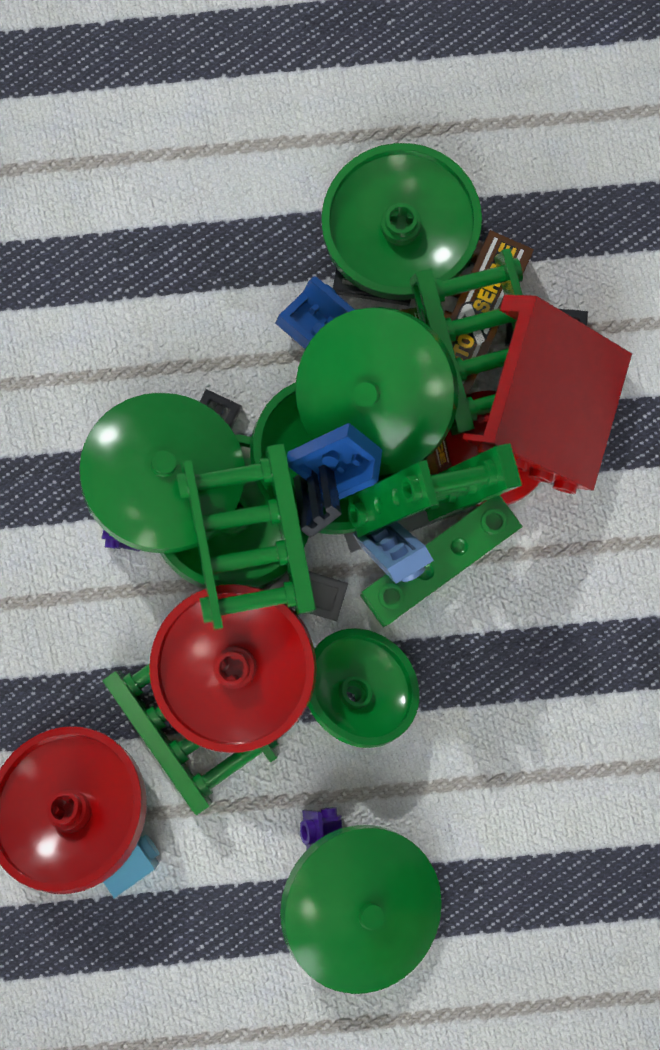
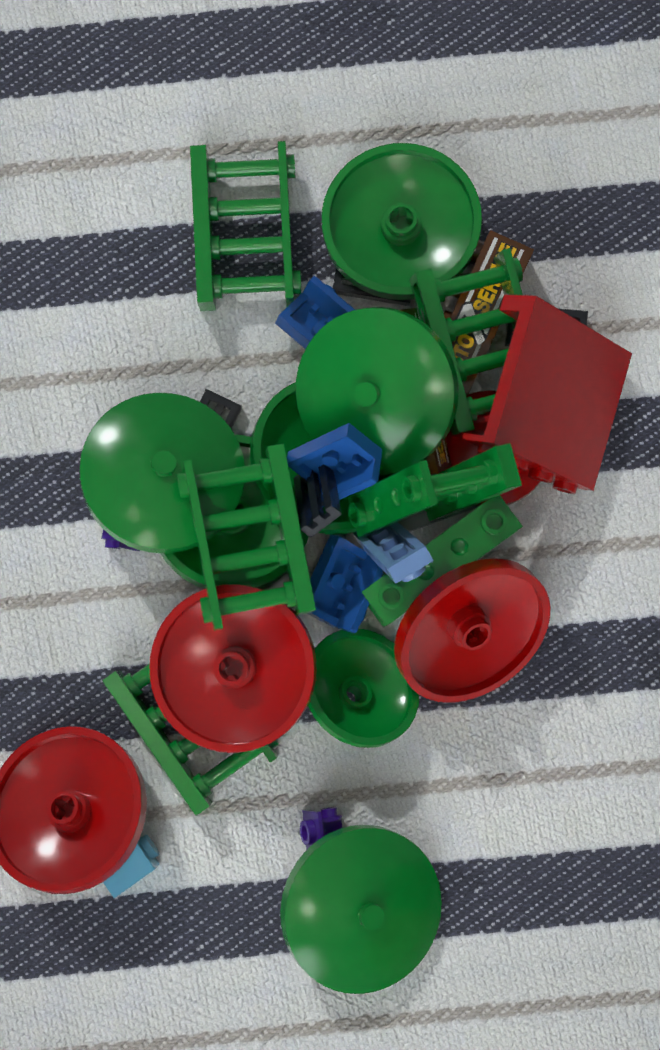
none -> green fence [190,141,301,311]
none -> blue bracket [307,534,384,633]
none -> red dish [394,558,550,703]

